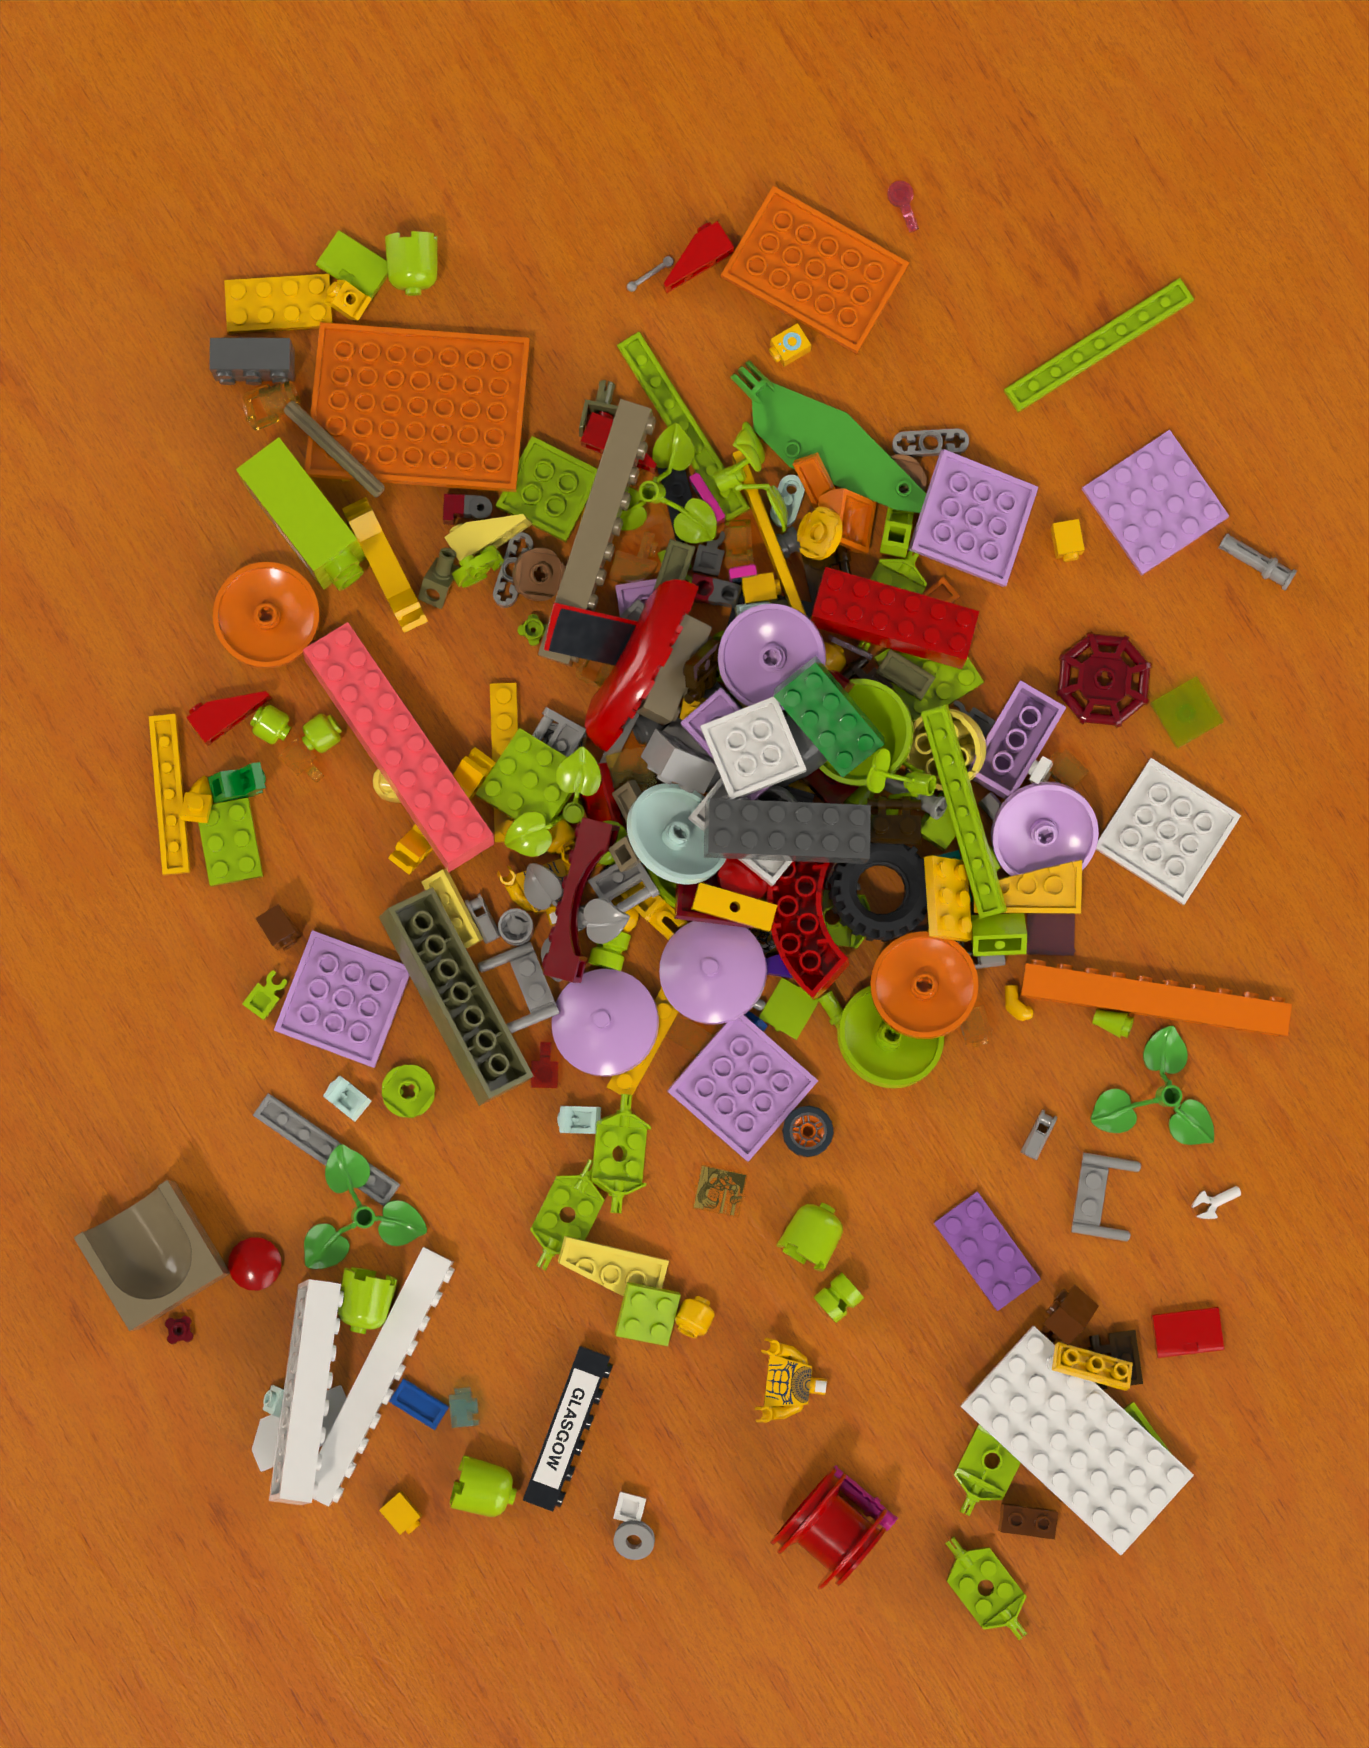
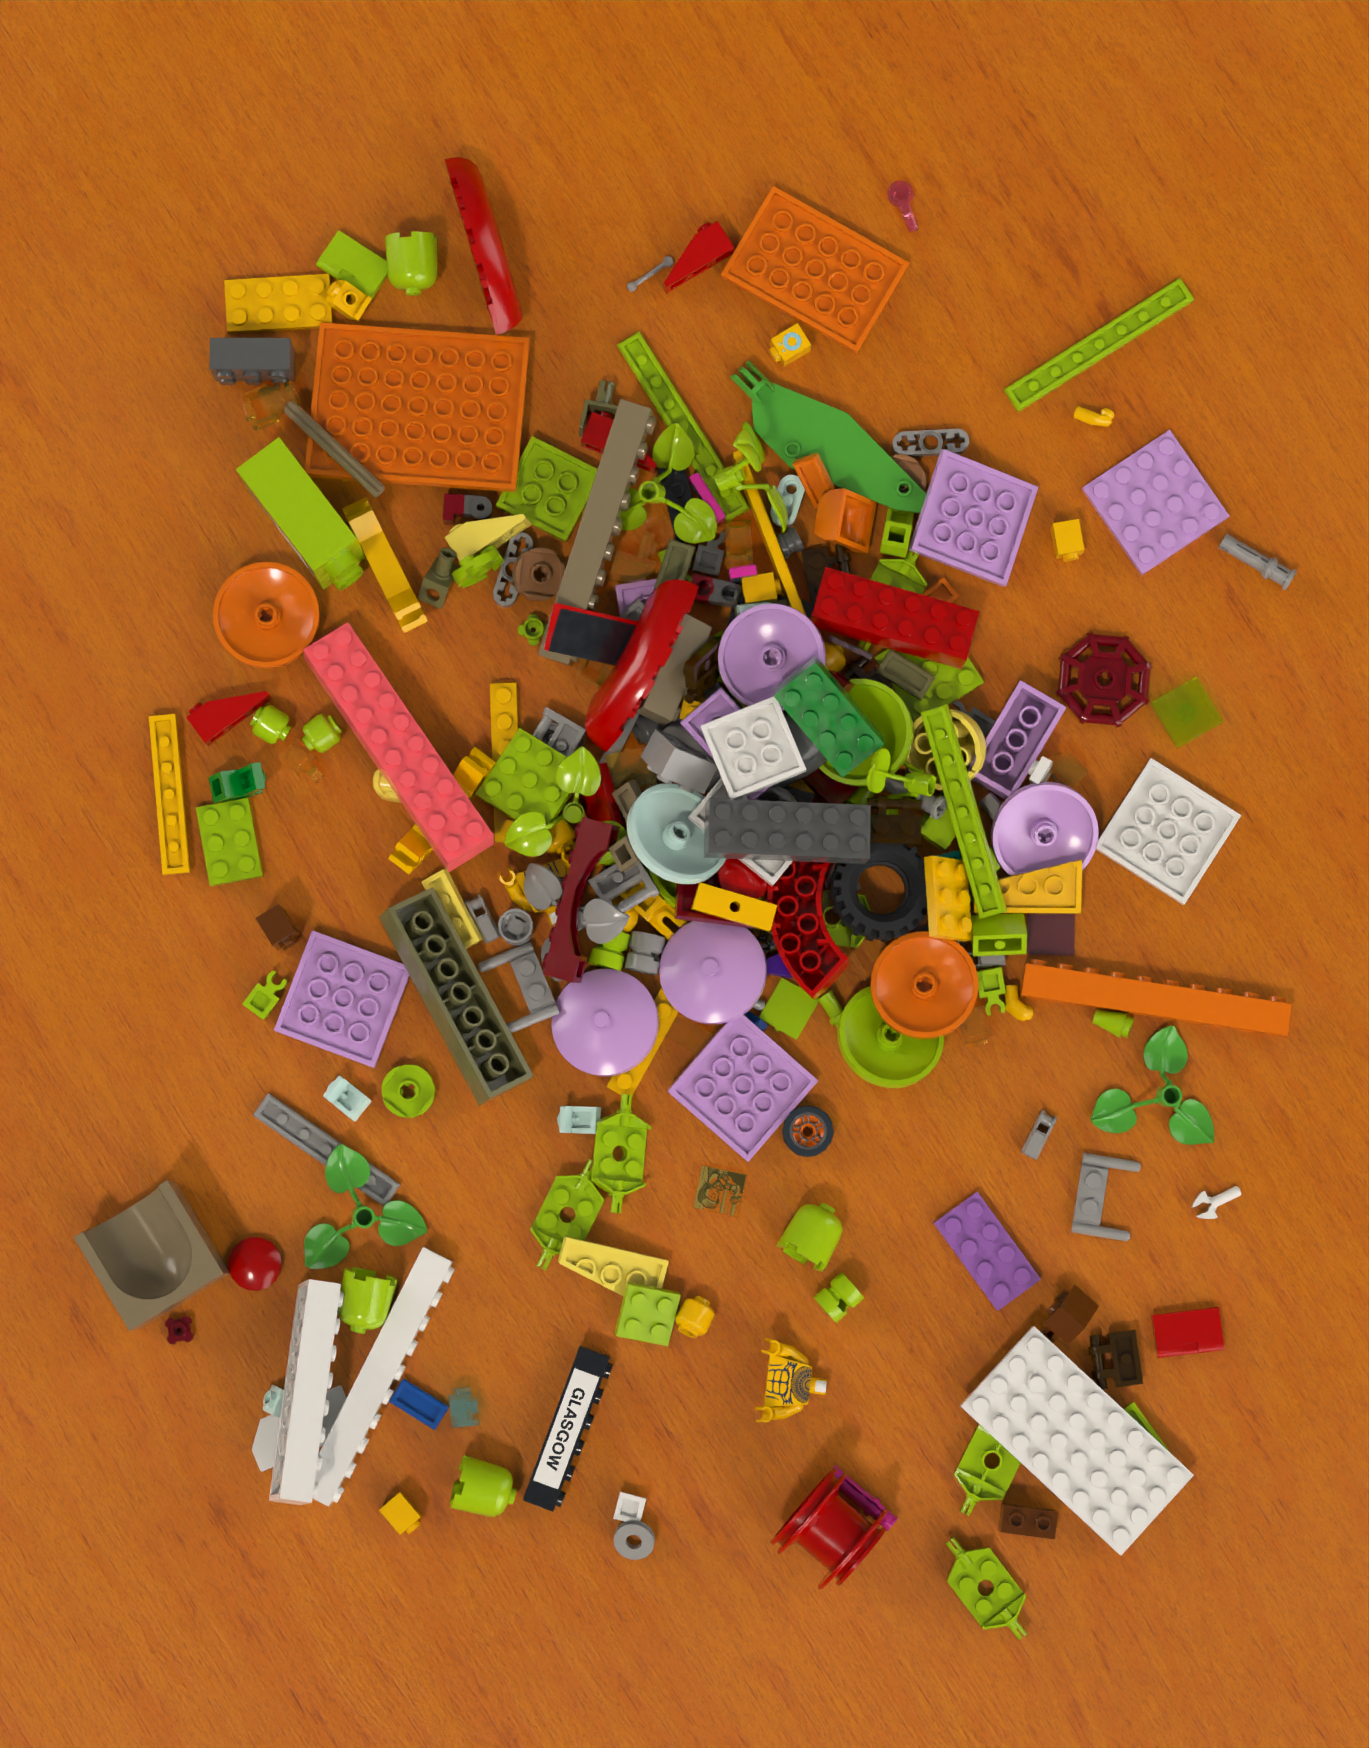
yellow plate [180,775,213,823] -> none
clear red plate [531,1042,559,1088] -> none
yellow tile [797,507,843,560] -> none
yellow tile [1052,1342,1133,1391] -> none
none -> red brick [444,157,522,335]
none -> light grey wheel [624,931,666,975]
none -> lime plate [977,966,1006,1016]
none -> yellow arm [1074,406,1114,427]

